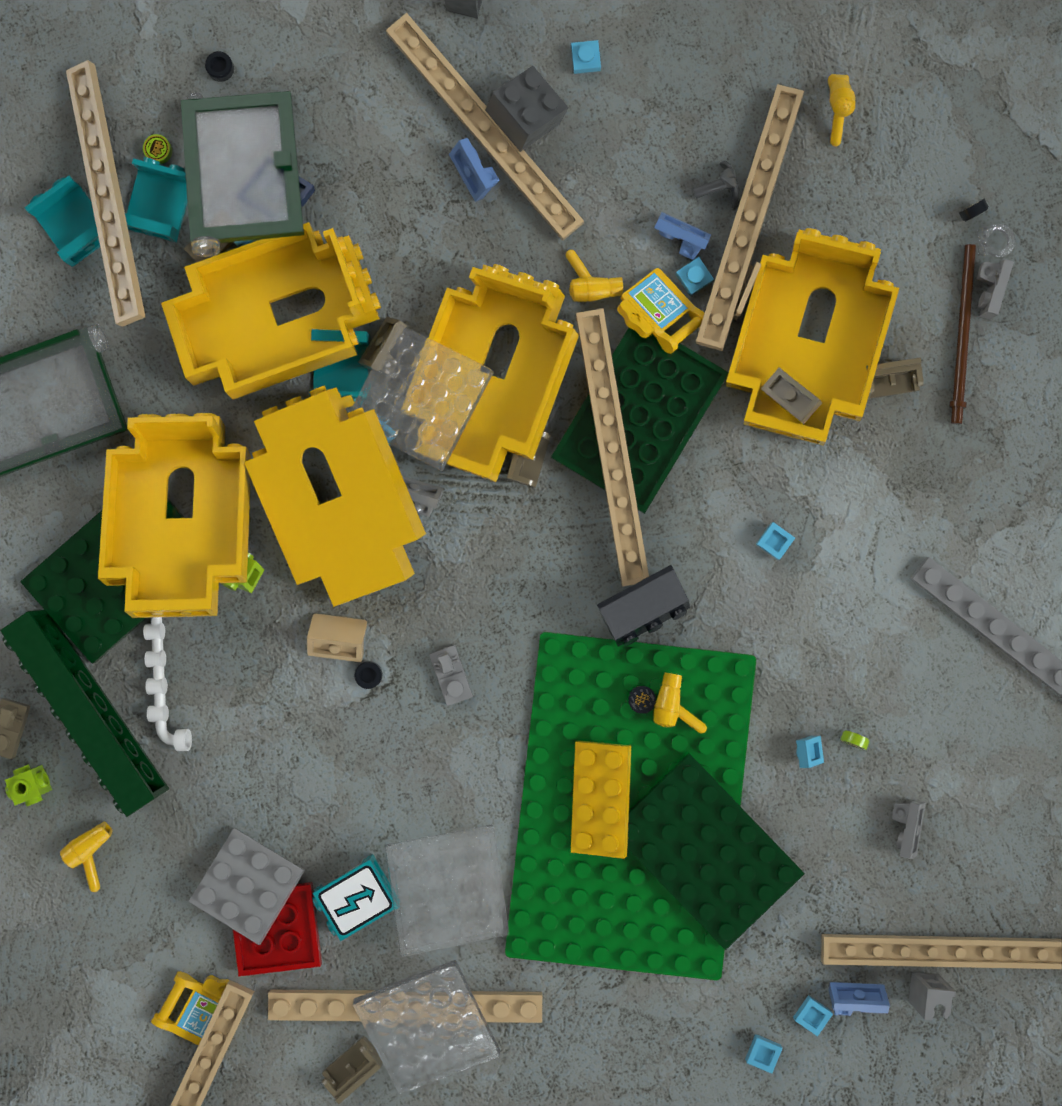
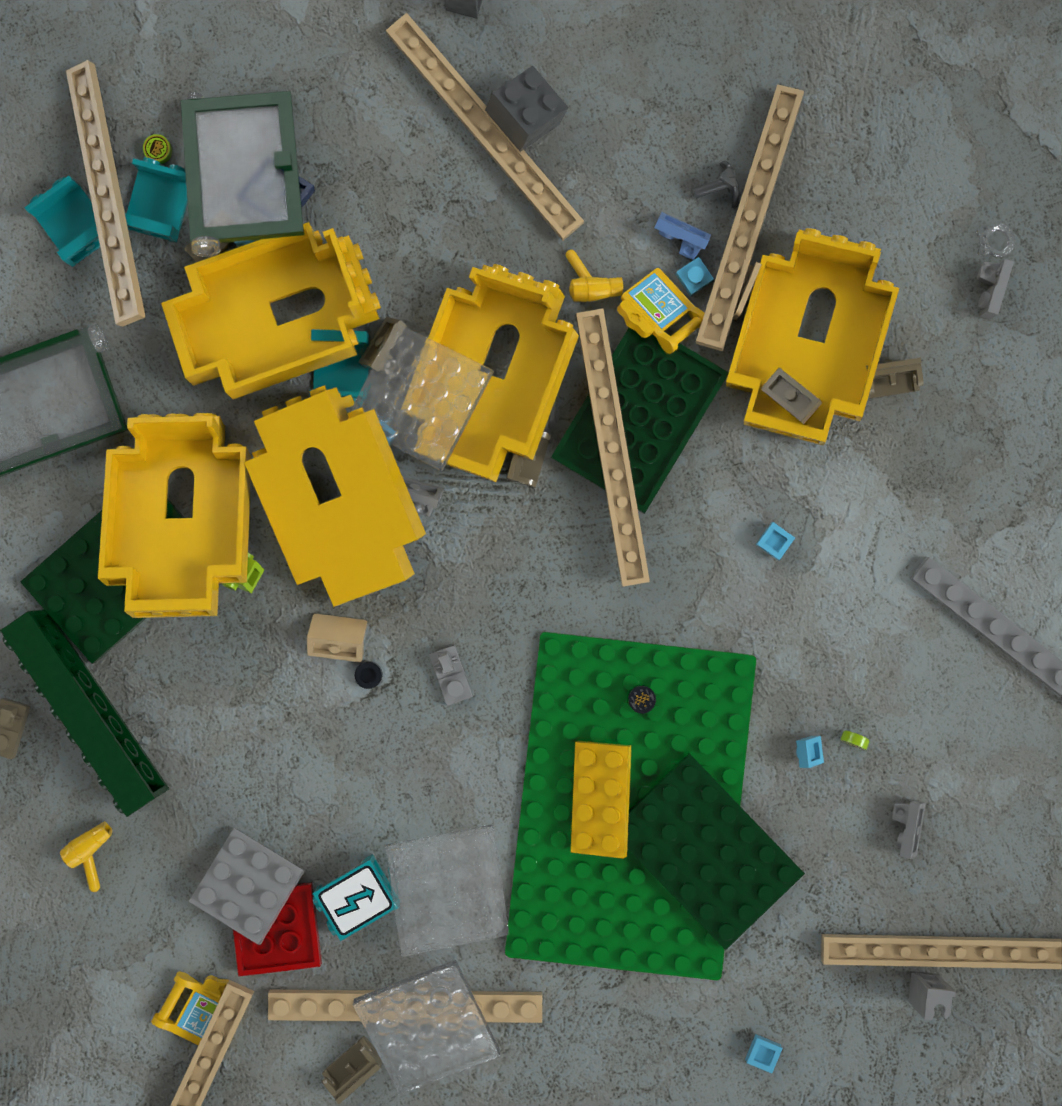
lime brick [5,764,52,807] -> none
white bar [143,617,192,751] -> none
black tile [205,51,234,82] -> none
medium blue hinge [449,138,500,202] -> none
medium azure plate [571,40,601,74] -> none
black slope [597,565,690,647] -> none
yellow piece [653,673,707,733] -> none
medium azure plate [793,995,833,1037] -> none
yellow piece [827,74,856,147] -> none
medium blue hinge [828,982,890,1016] -> none
reddish brown bar [949,244,976,425] -> none
black tile [959,198,989,222] -> none

